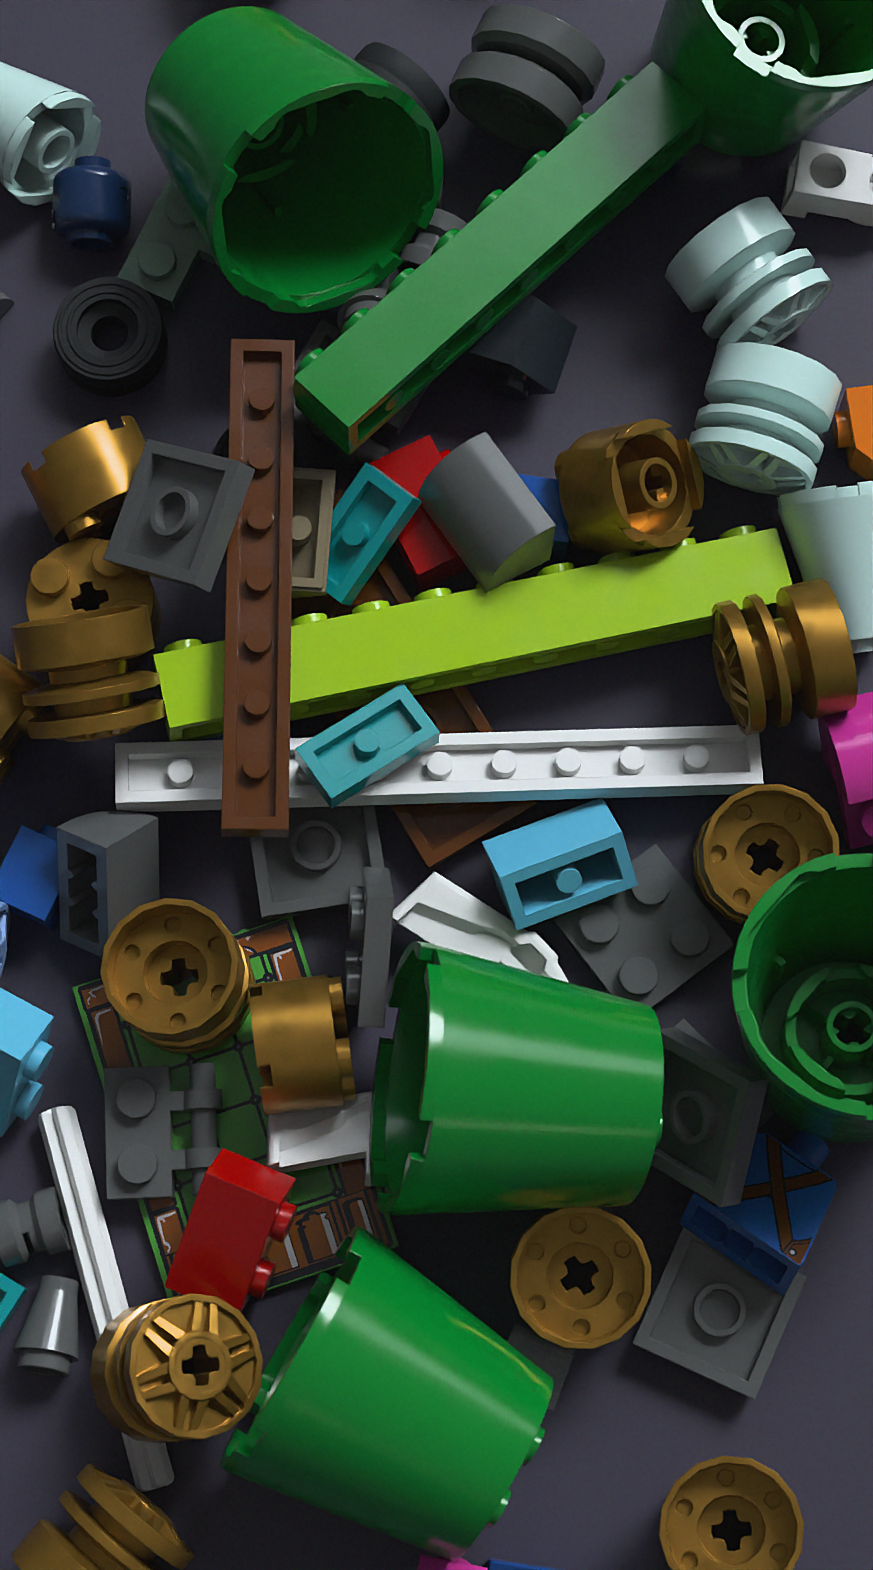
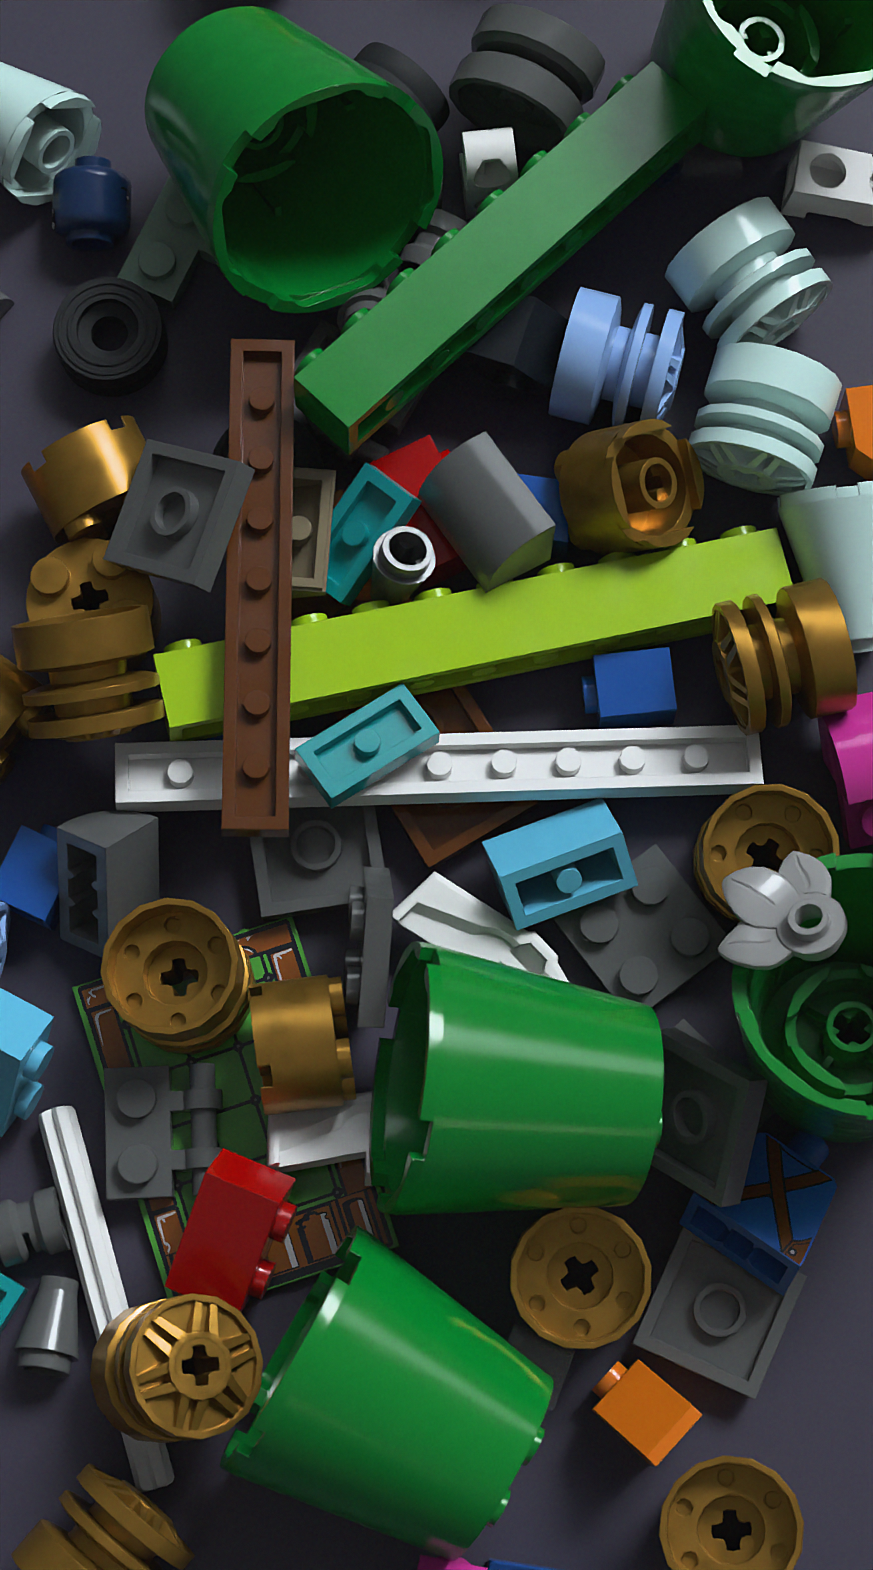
none -> dark grey cone [370,526,436,606]
none -> white leg [459,127,518,220]
none -> light blue wheel [548,287,685,427]
none -> blue brick [581,647,677,729]
none -> orange slope [591,1359,702,1466]
none -> light grey plate [718,851,847,970]

